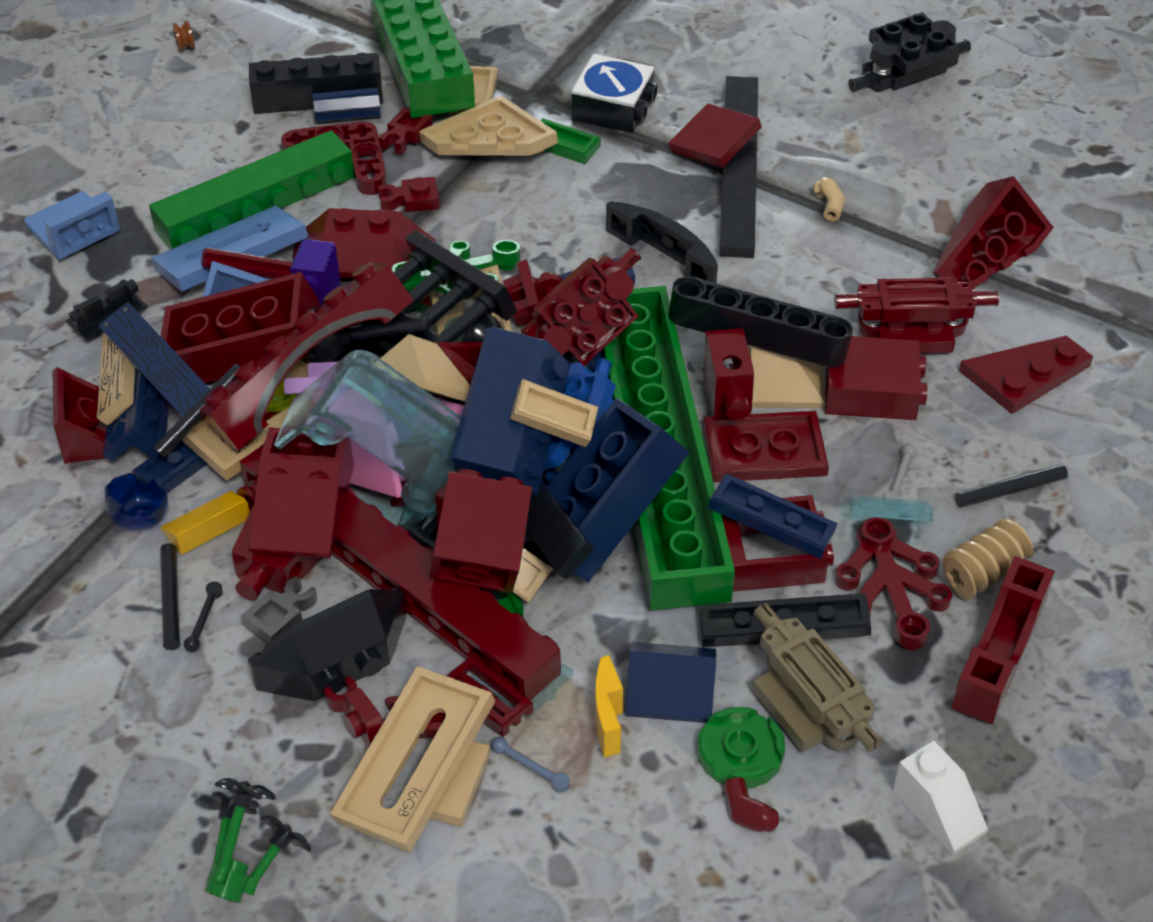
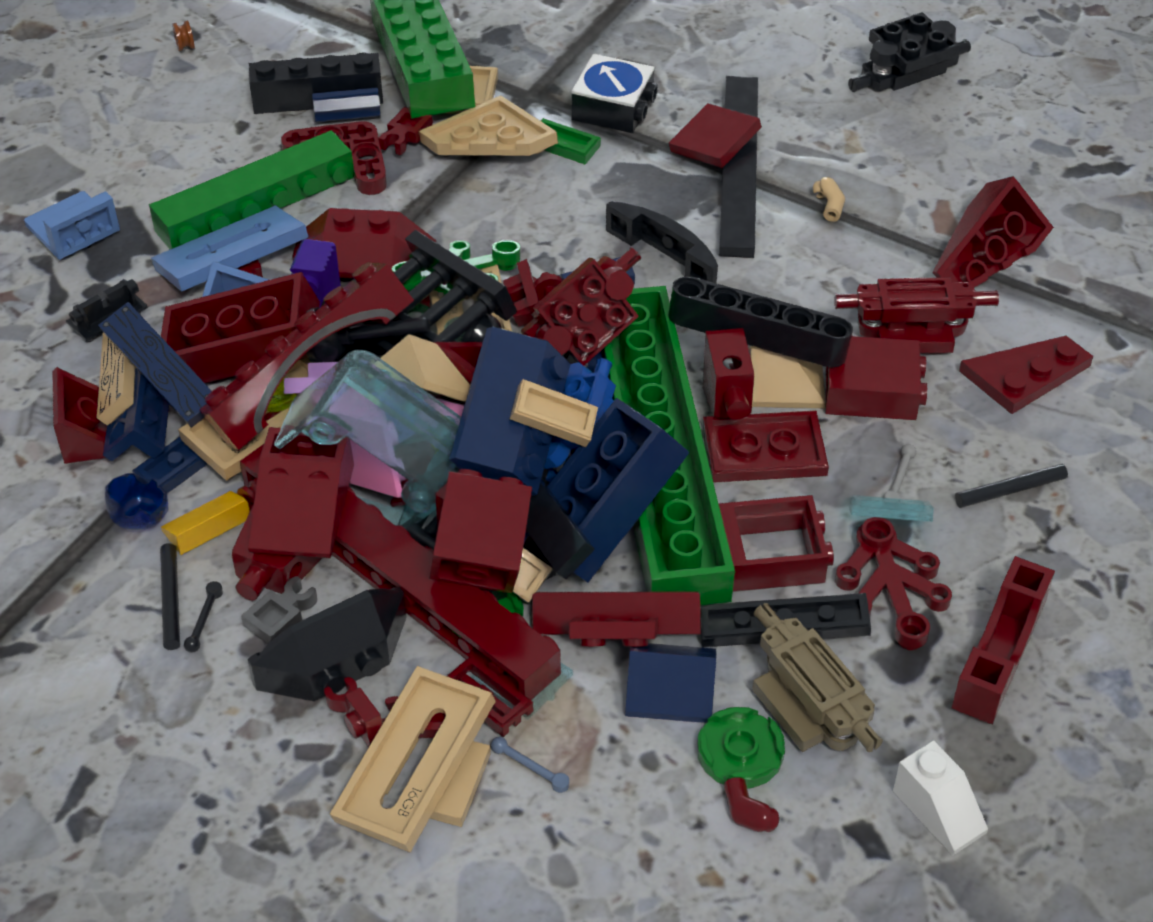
black bar [152,364,240,458] -> none
plant [200,778,311,904] -> none
dark red axle [201,248,293,279] -> none
dark red plate [378,176,440,212] -> none
yellow slope [595,655,623,757] -> none
dark blue tile [708,473,838,559] -> none
tan piece [943,519,1034,601] -> none
none -> dark red bracket [532,591,701,647]

